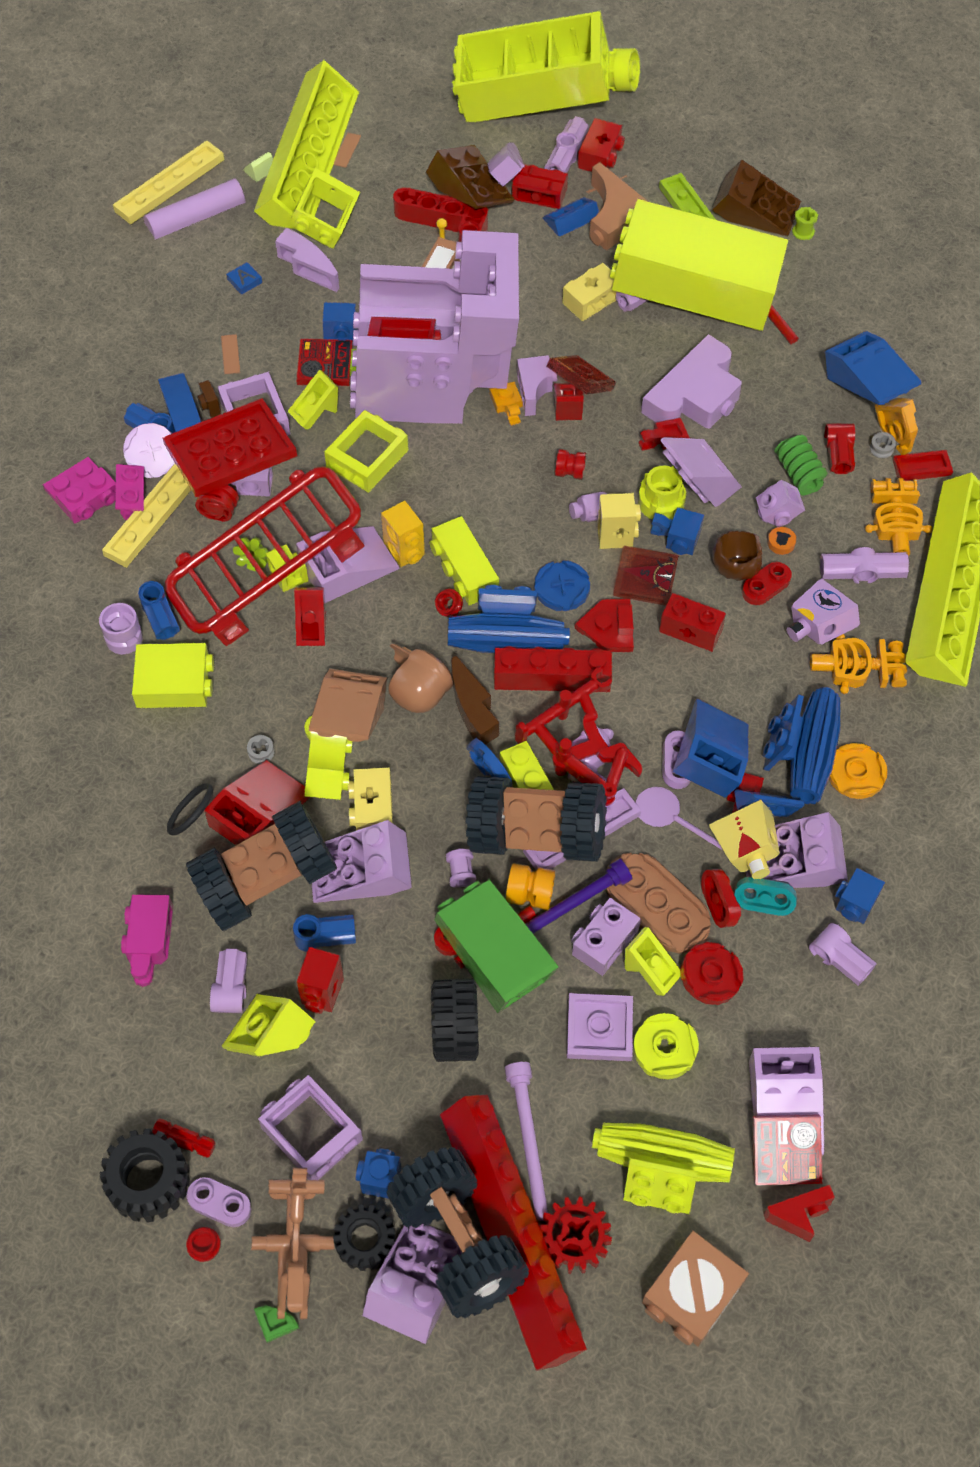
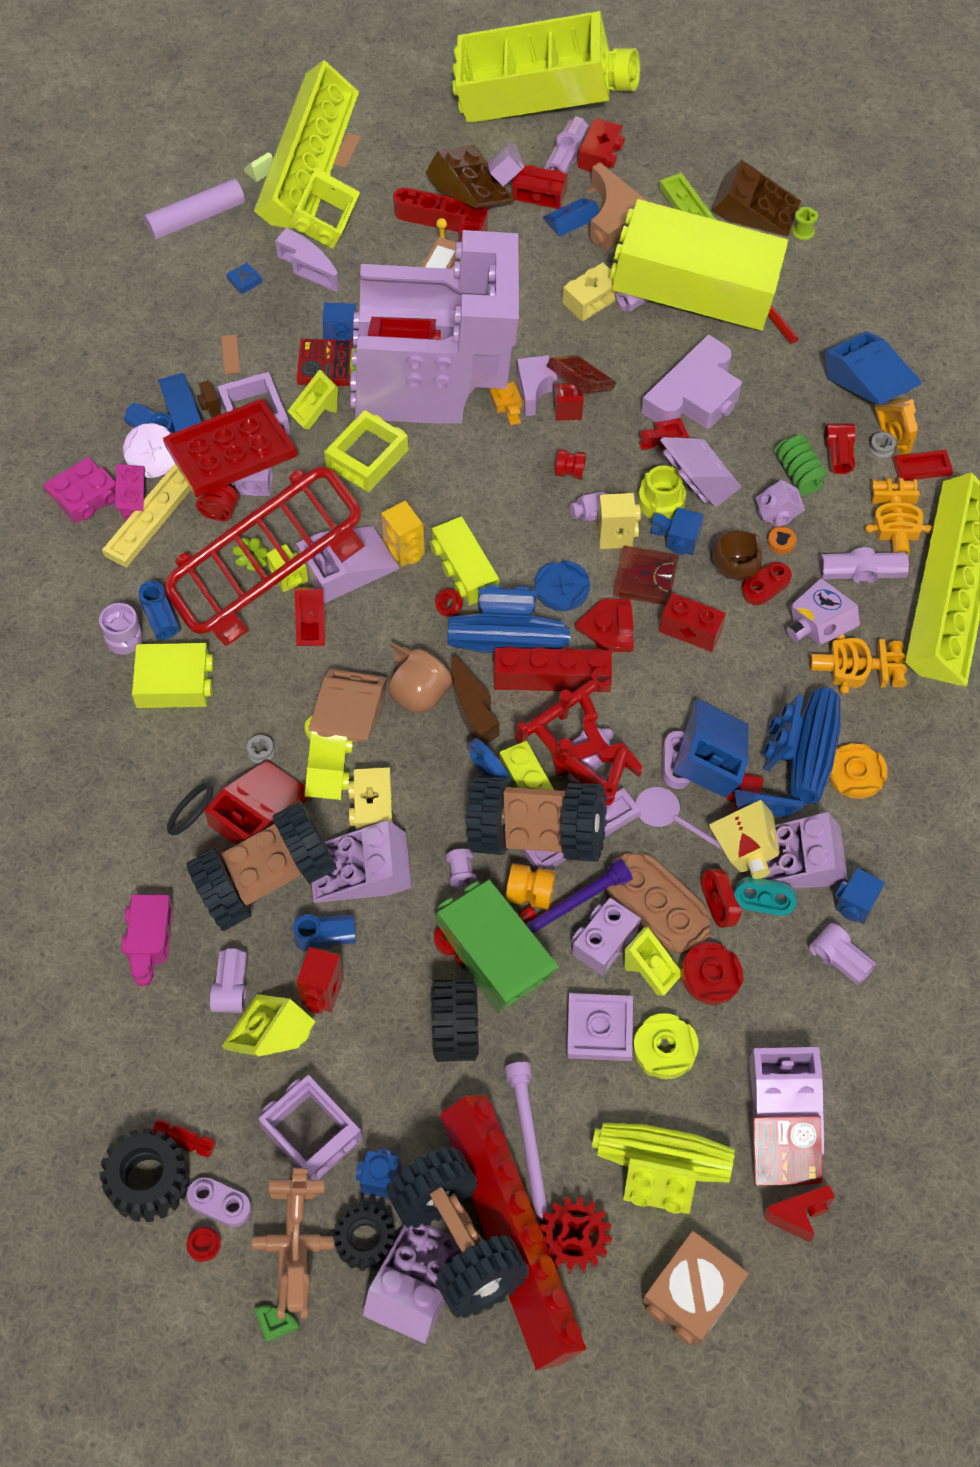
light yellow plate [113,141,224,225] -> none

